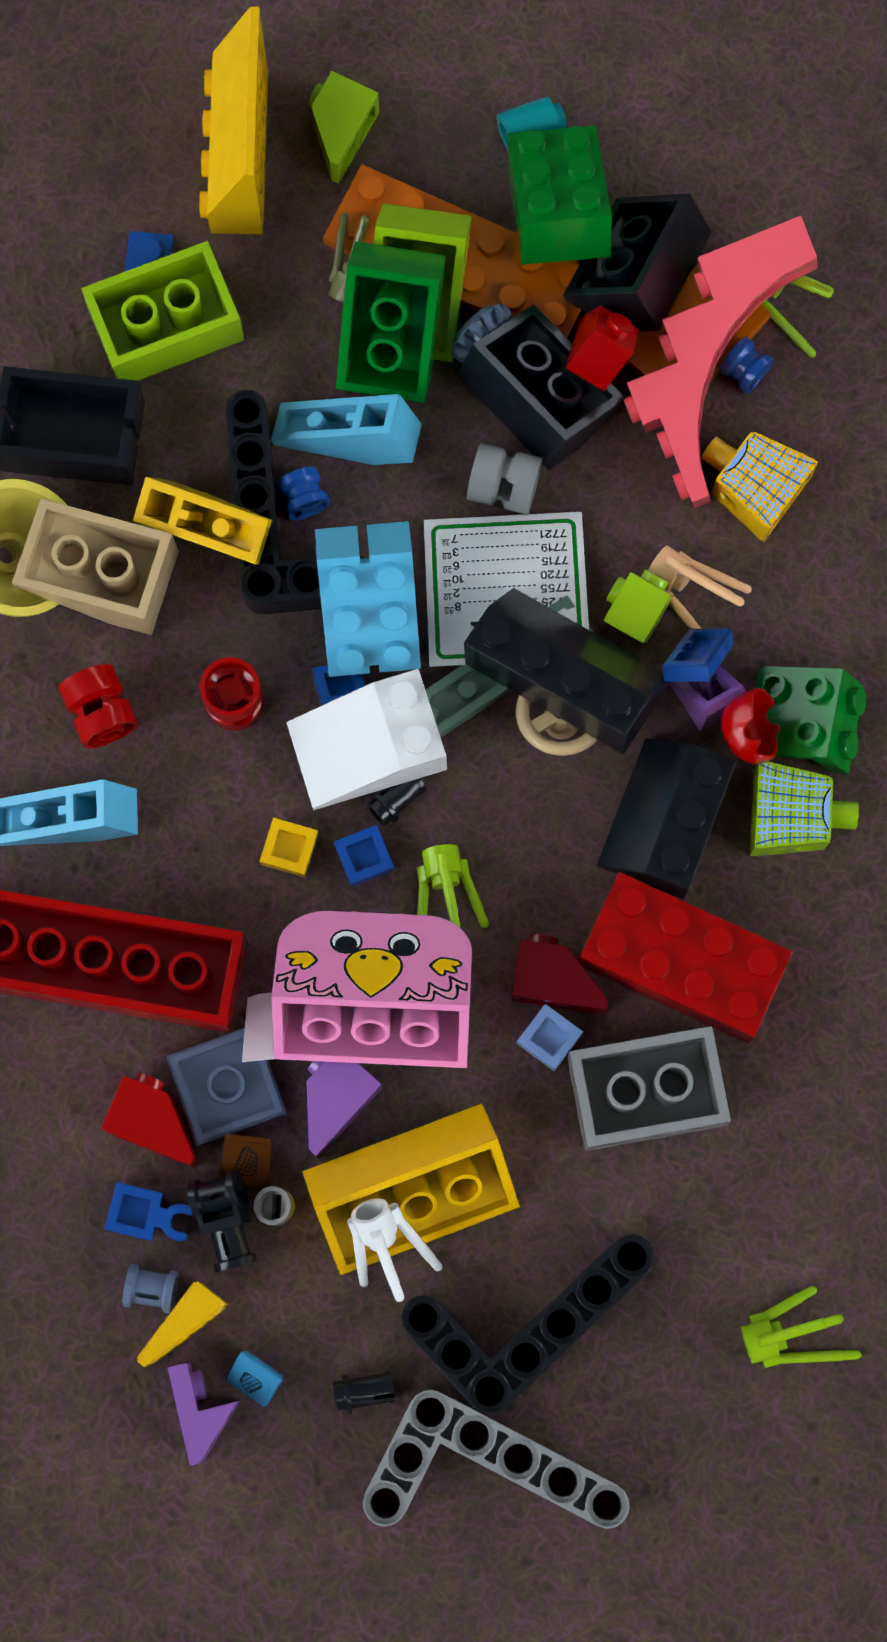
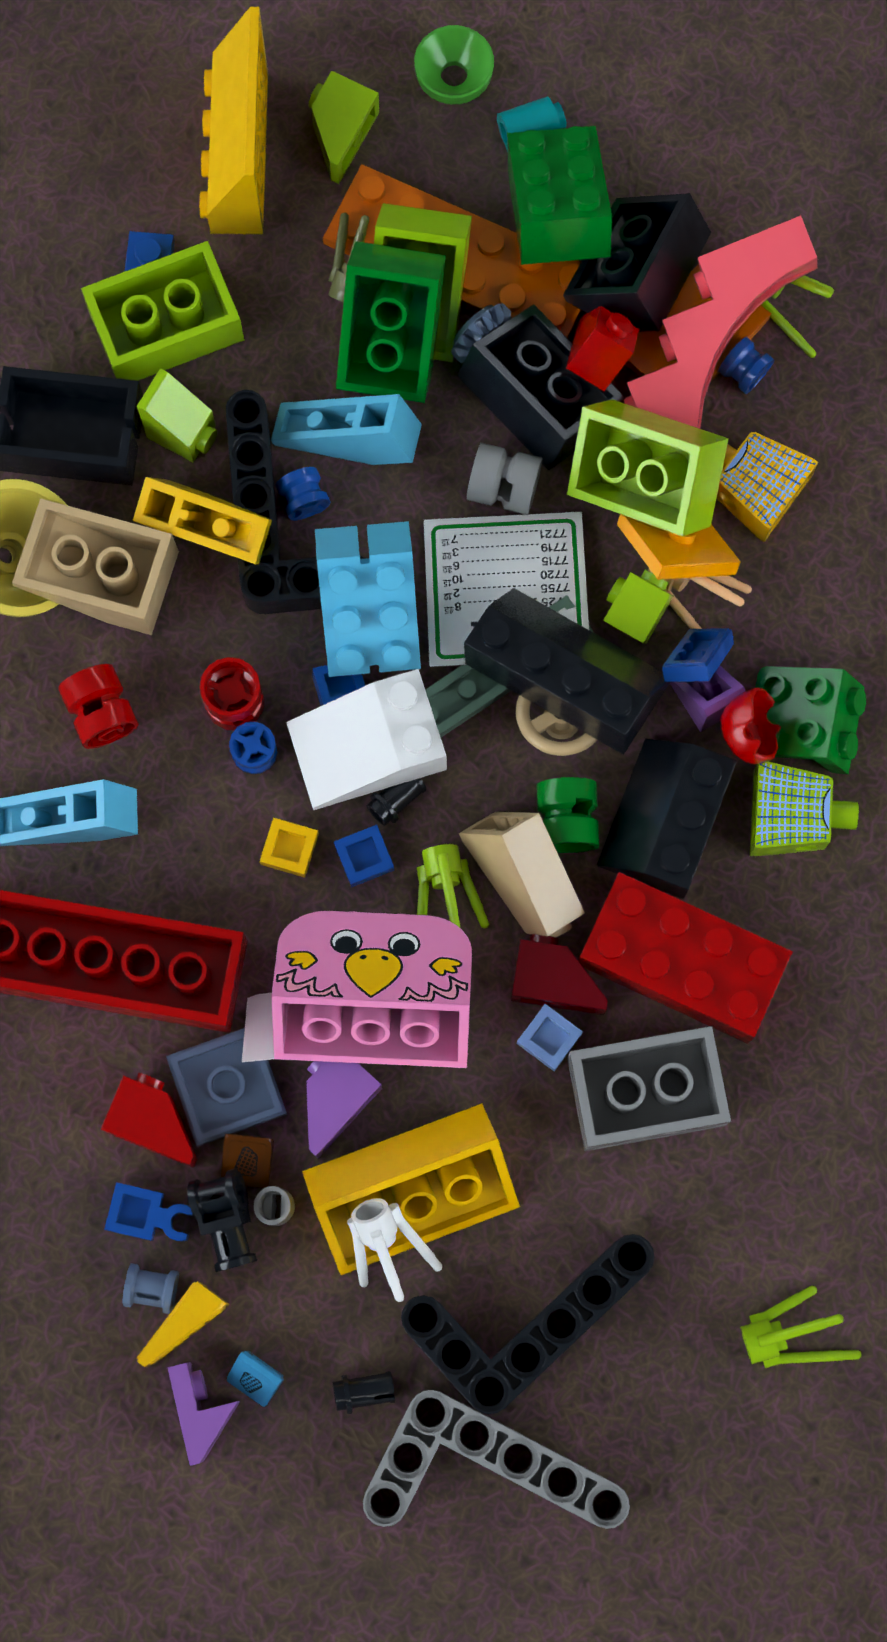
none -> lime slope [137,368,218,462]
none -> blue wheel [229,722,278,774]
none -> bright green piece [414,25,494,105]
none -> tan slope [459,812,585,938]
none -> green wheel [537,777,599,853]
none -> lime brick [567,399,729,537]
none -> light orange plate [617,514,741,580]

